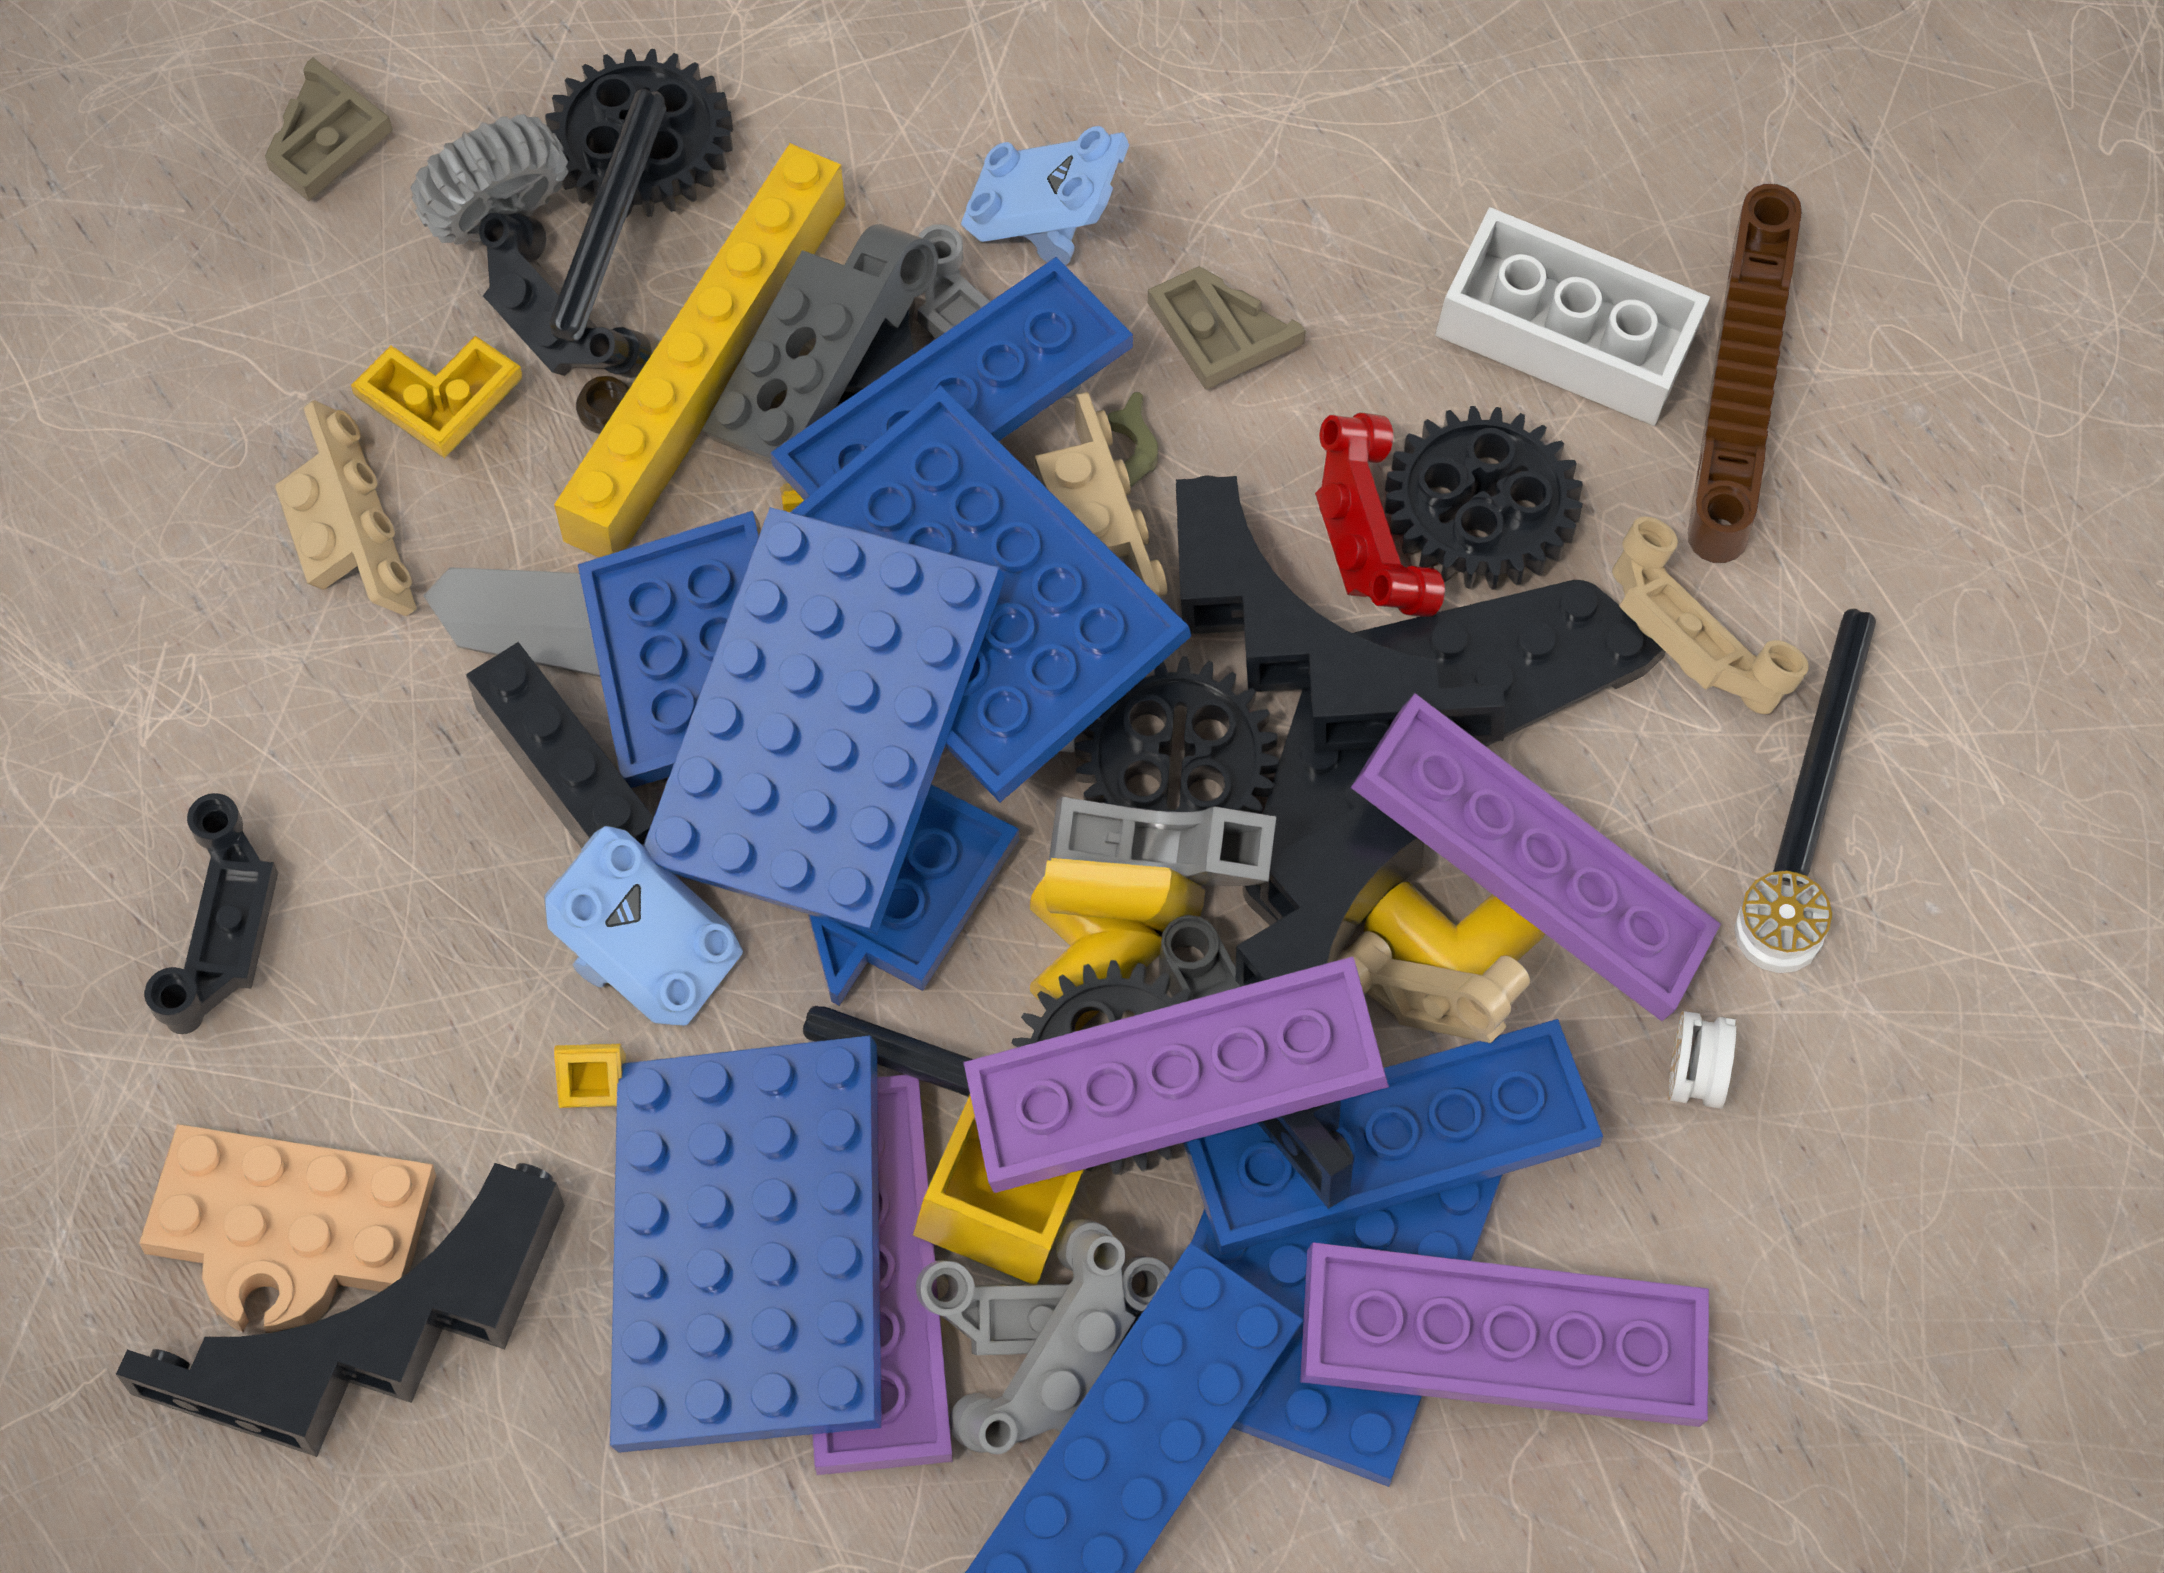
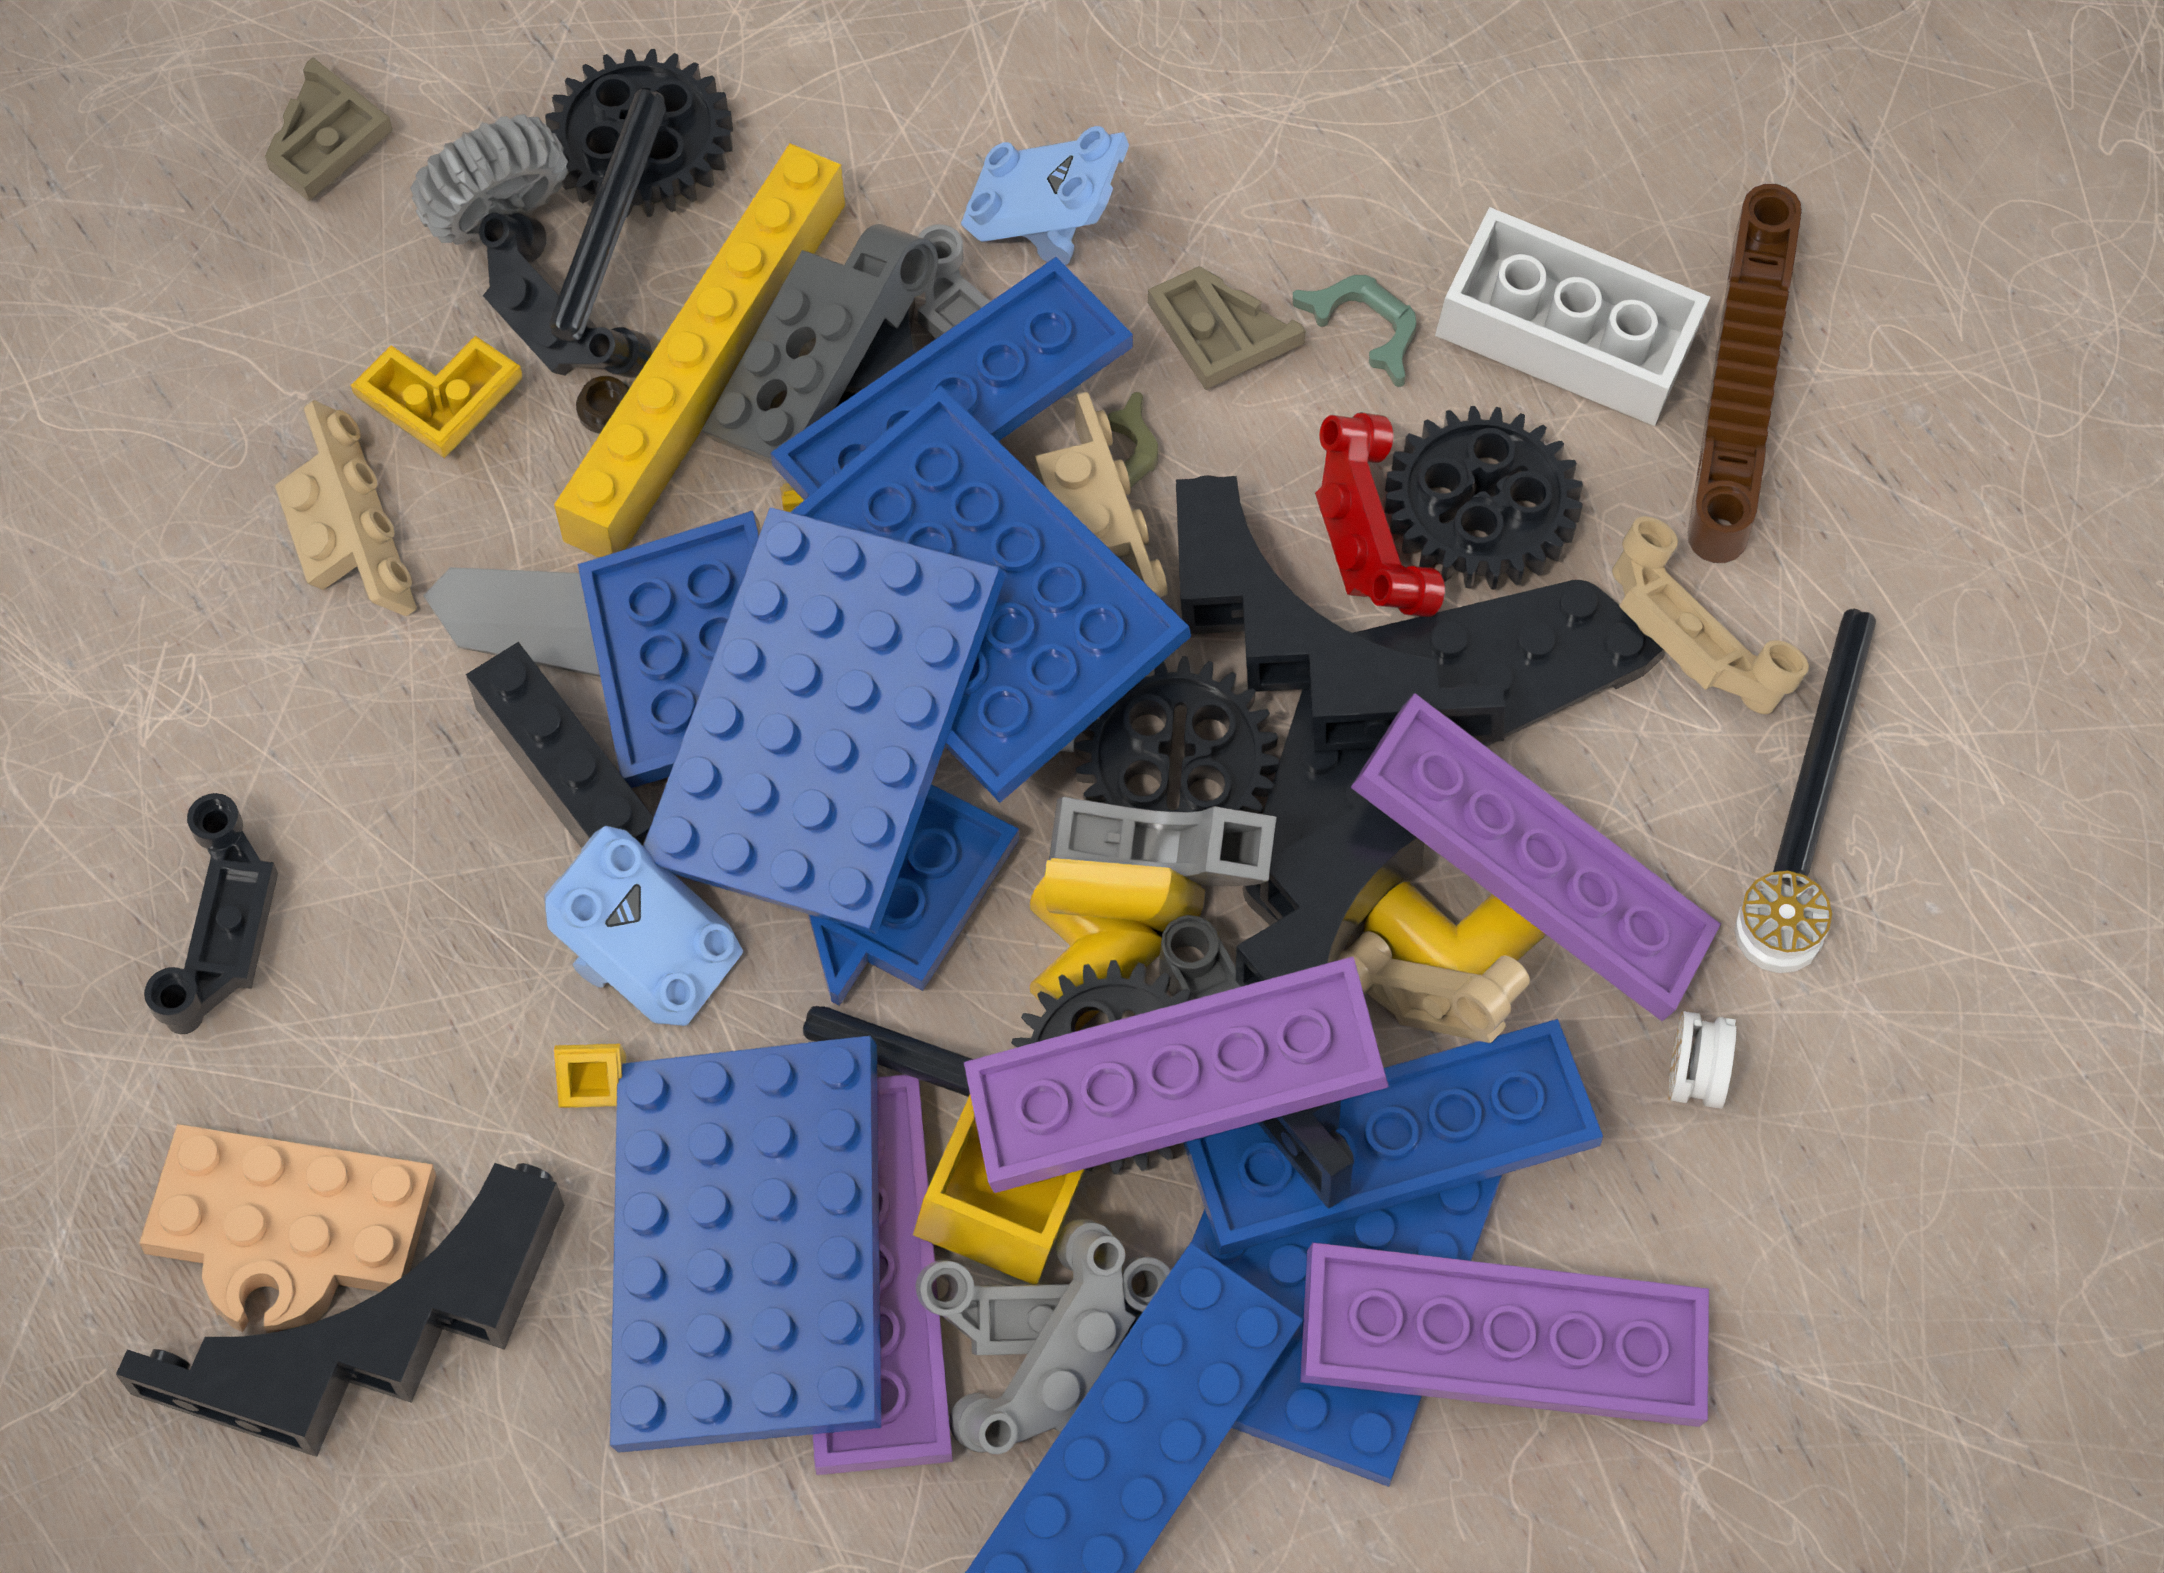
none -> sand green helmet [1292,275,1416,387]

